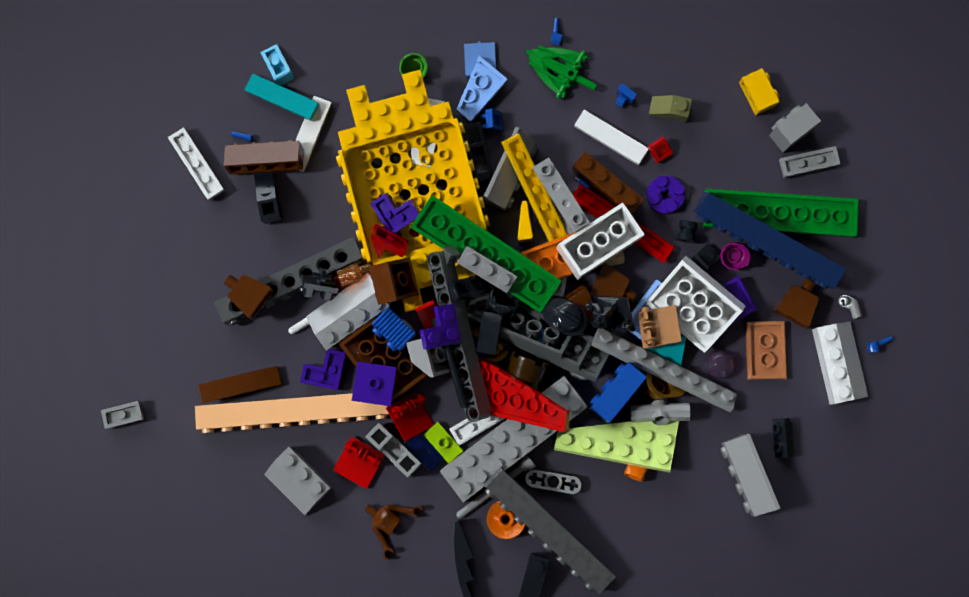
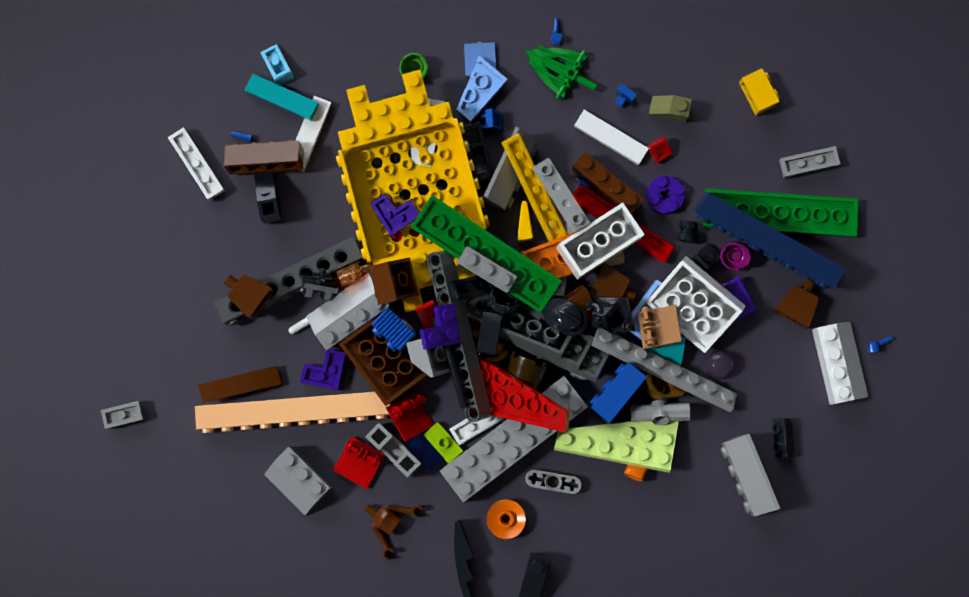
dark purple plate [351,362,396,407] -> none
red slope [370,223,408,258] -> none
flat silver piece [443,245,460,265] -> none
light grey piece [456,454,536,519] -> none
flat silver brick [484,467,616,594] -> none
nougat tile [745,321,787,380] -> none
light grey brick [769,103,821,153] -> none
light grey arm [838,295,862,319] -> none

